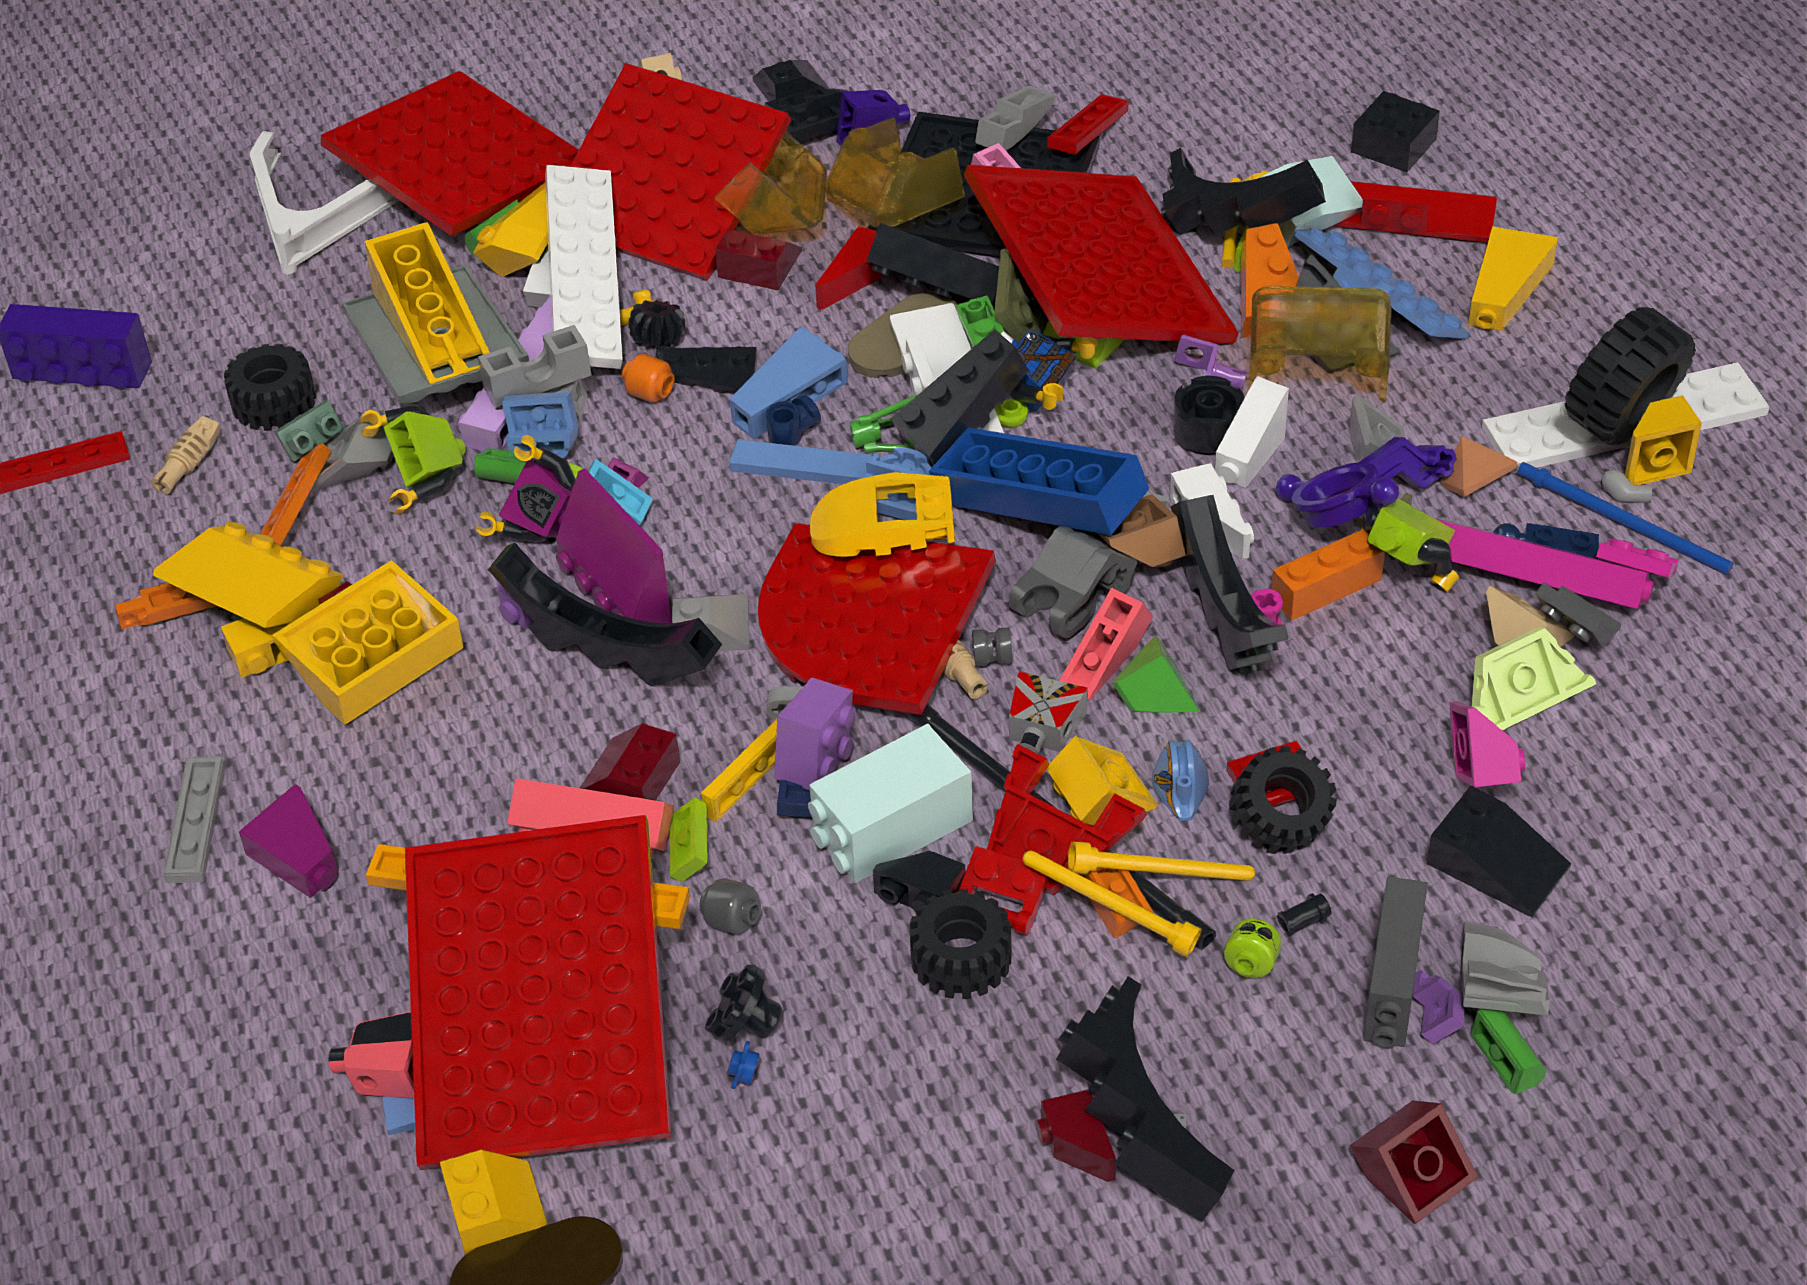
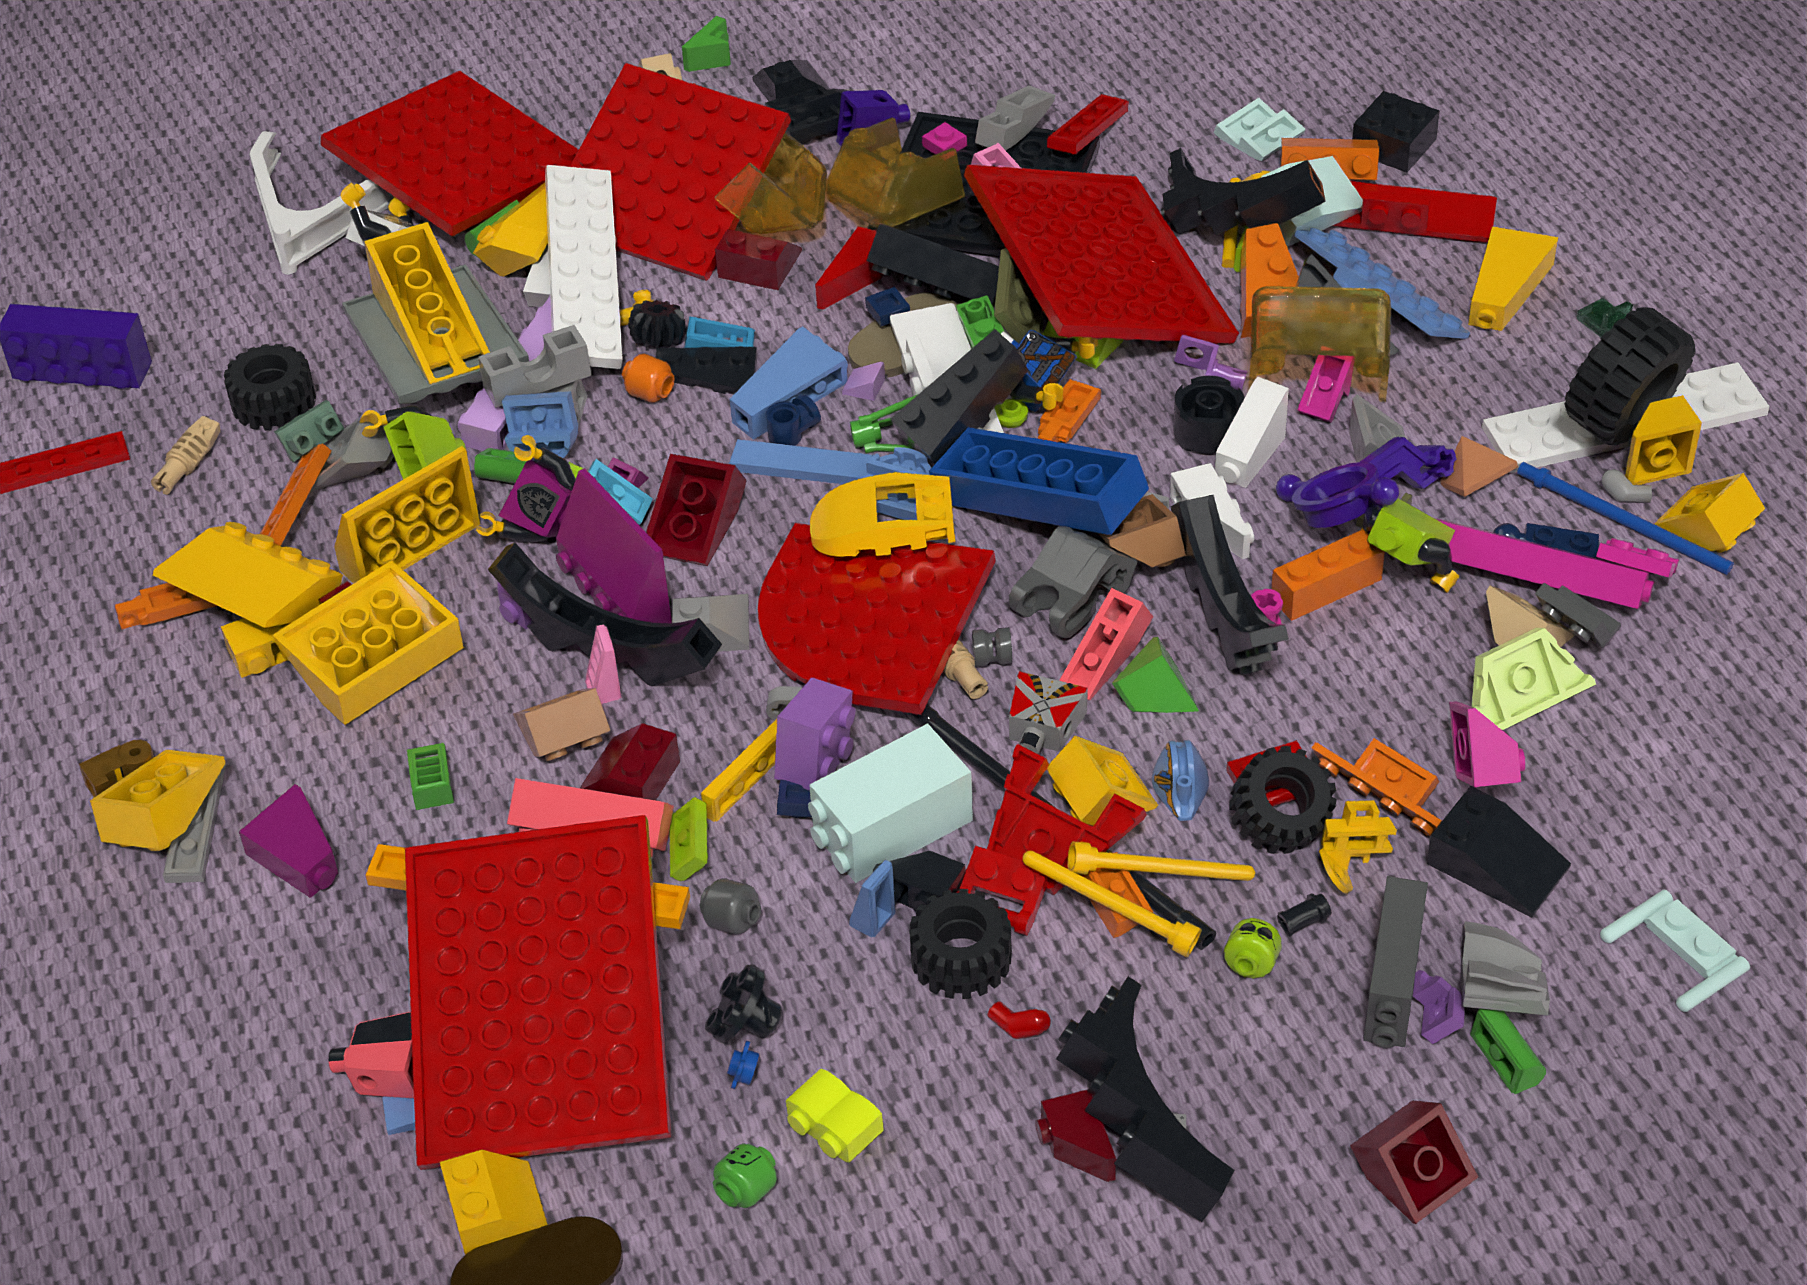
none -> pearl gold leg [79,740,154,797]
none -> yellow slope [90,750,225,851]
none -> yellow slope [334,446,481,584]
none -> torso [340,183,415,246]
none -> bright green slope [407,743,454,810]
none -> medium nougat slope [513,688,611,761]
none -> bright pink slope [585,624,621,704]
none -> dark red slope [646,453,747,566]
none -> bright green slope [682,16,731,72]
none -> dark azure slope [684,316,755,348]
none -> bright green head [713,1143,777,1208]
none -> neon yellow brick [786,1069,884,1163]
none -> lavender slope [842,362,885,401]
none -> medium blue slope [849,860,895,938]
none -> dark blue plate [865,287,910,326]
none -> dark pink plate [922,122,967,160]
none -> red arm [987,1001,1051,1039]
none -> orange hinge [1038,379,1101,443]
none -> light aqua slope [1214,98,1306,161]
none -> orange brick [1280,138,1379,180]
none -> dark pink slope [1297,346,1355,423]
none -> orange bracket [1311,738,1442,836]
none -> yellow piece [1319,800,1397,894]
none -> clear green bracket [1576,298,1633,338]
none -> light aqua plate [1600,889,1750,1012]
none -> yellow slope [1654,473,1765,553]

